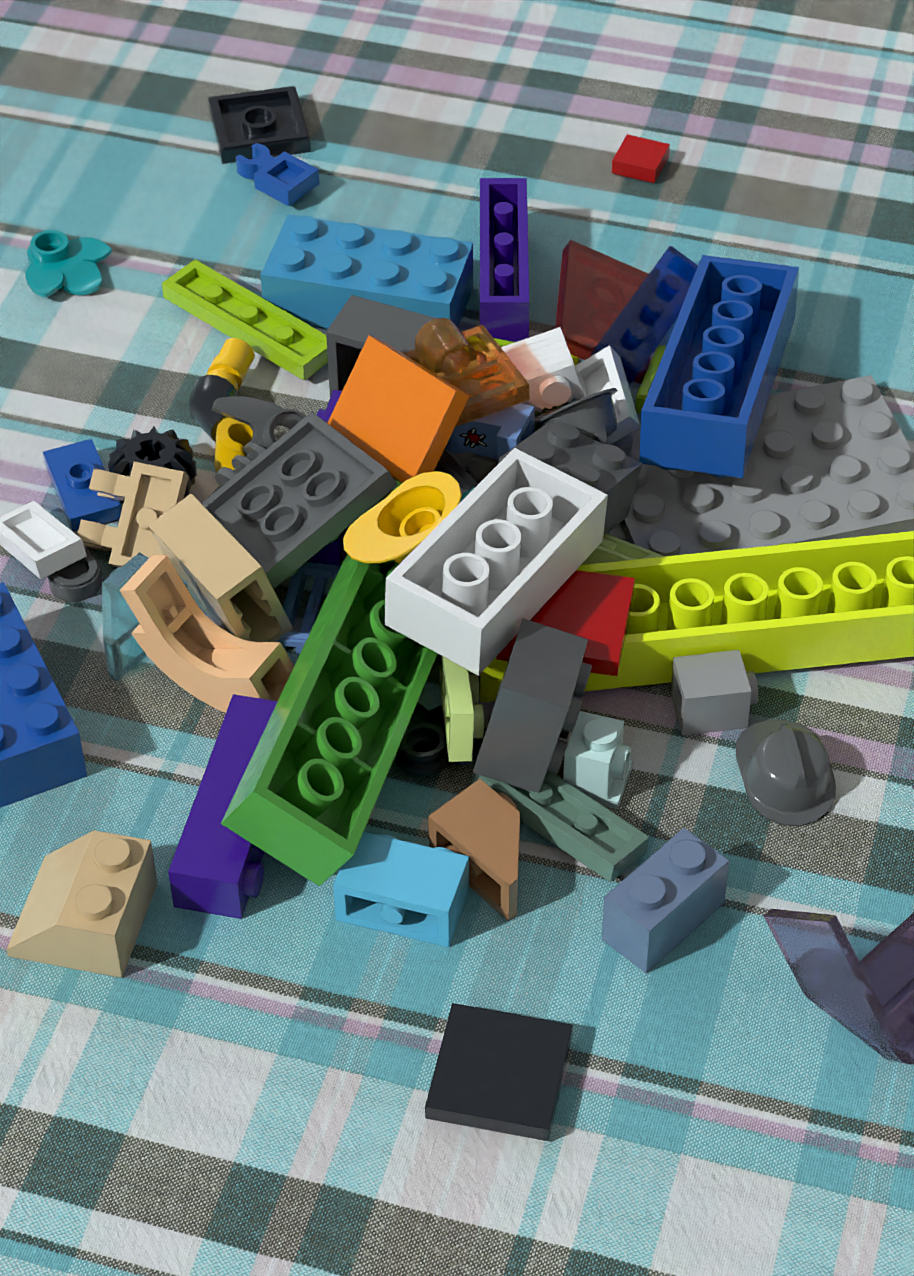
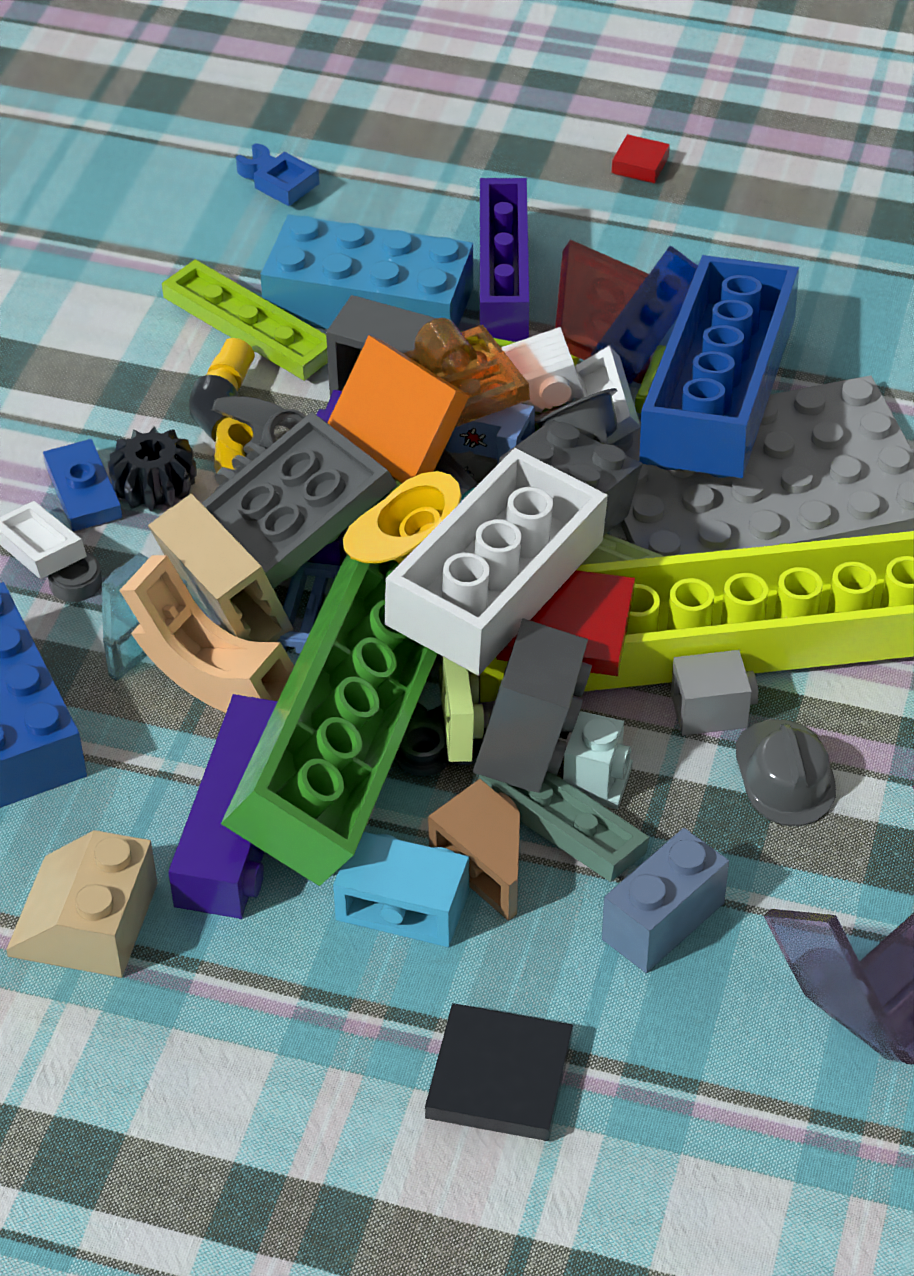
teal plate [25,230,112,297] -> none
tan plate [77,462,189,572] -> none
black tile [208,86,311,164] -> none

